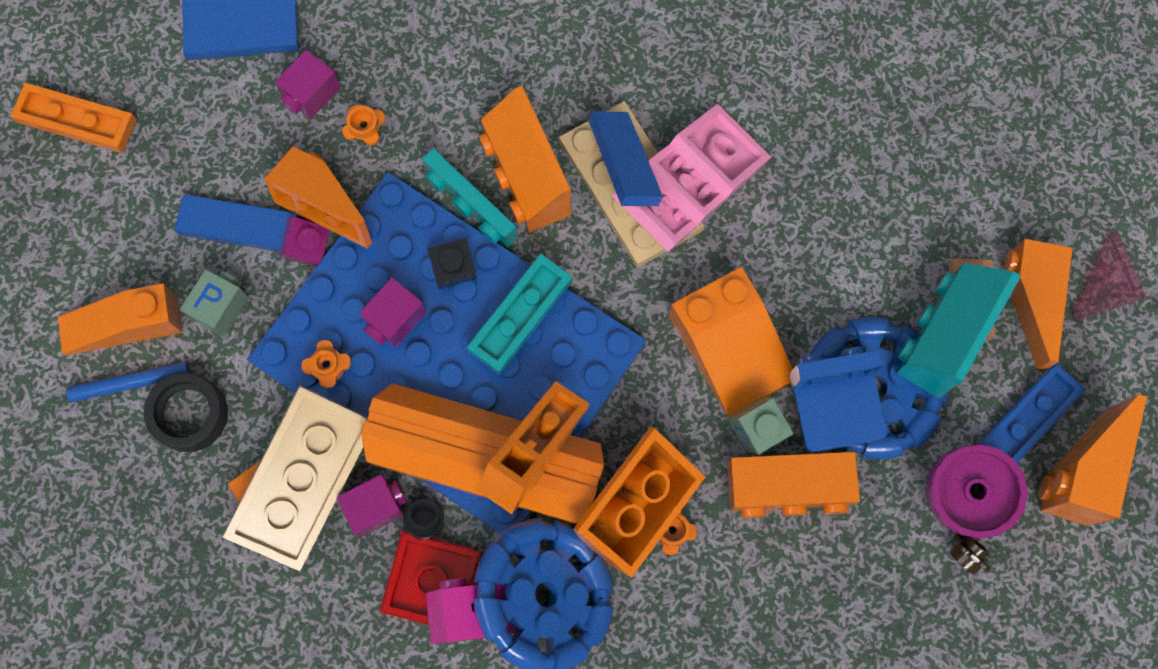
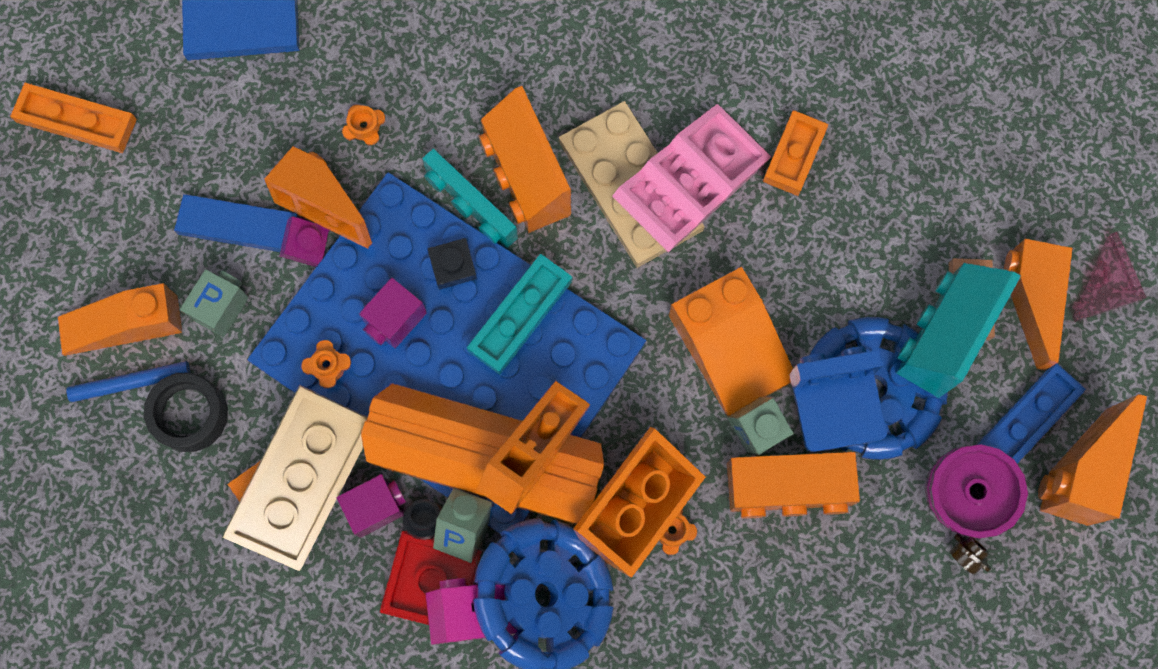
magenta brick [275,49,341,120] -> none
blue tile [589,111,663,206] -> none
none -> sand green brick [433,488,492,563]
none -> orange plate [763,110,829,196]

